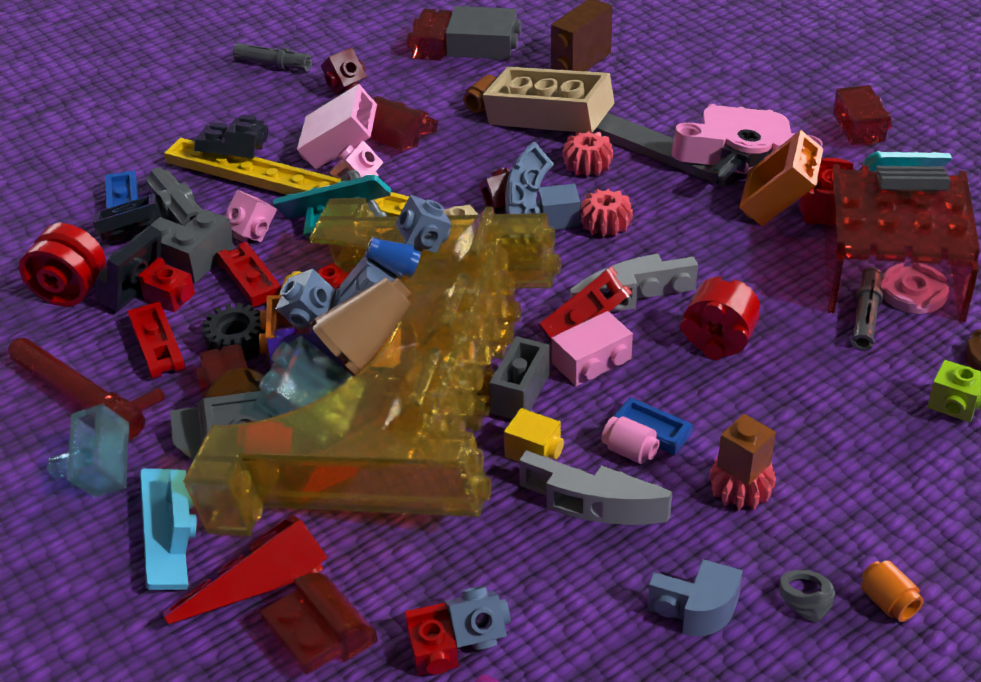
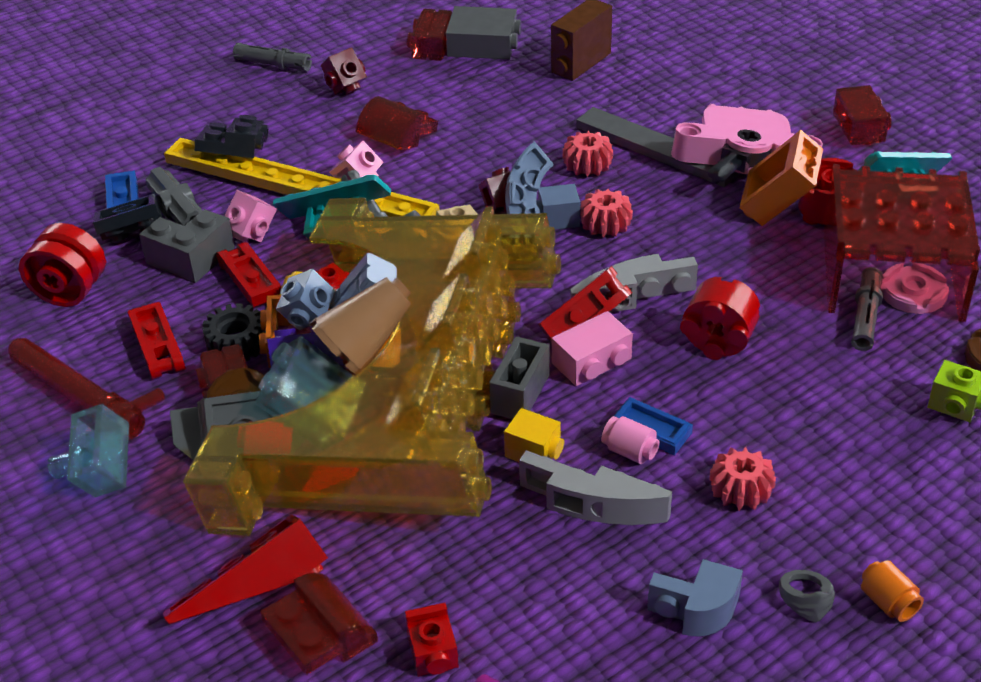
black plate [96,225,162,312] -> none
red brick [138,257,195,313] -> none
medium azure bracket [140,468,197,590] -> none
bright pink brick [297,84,377,169] -> none
blue cone [365,237,421,278] -> none
sand blue brick [395,195,452,253] -> none
sand blue brick [444,586,511,650] -> none
dark orange brick [463,74,497,113] -> none
tan brick [483,67,614,133] -> none
dark orange brick [717,414,776,485] -> none
dark grey tile [875,166,951,191] -> none

